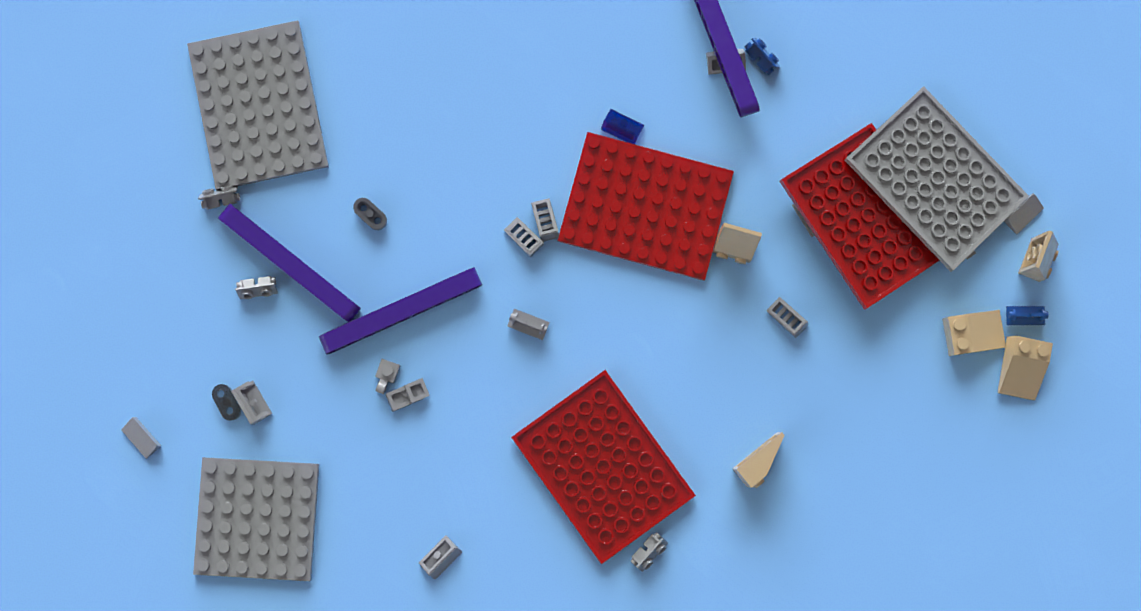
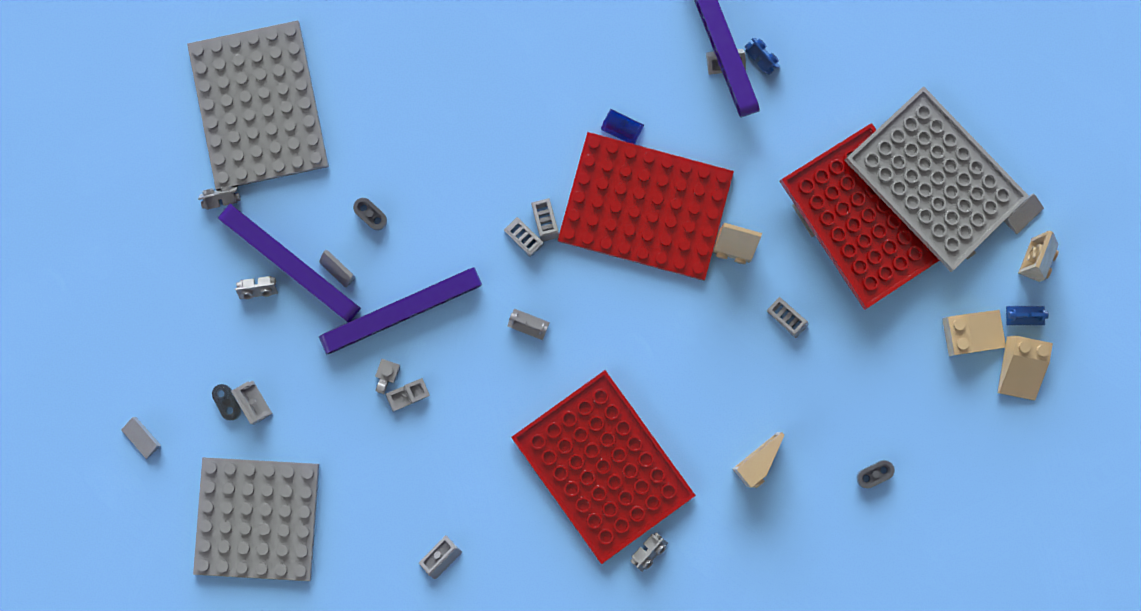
none -> light grey slope [319,250,355,287]
none -> dark grey plate [857,460,895,488]

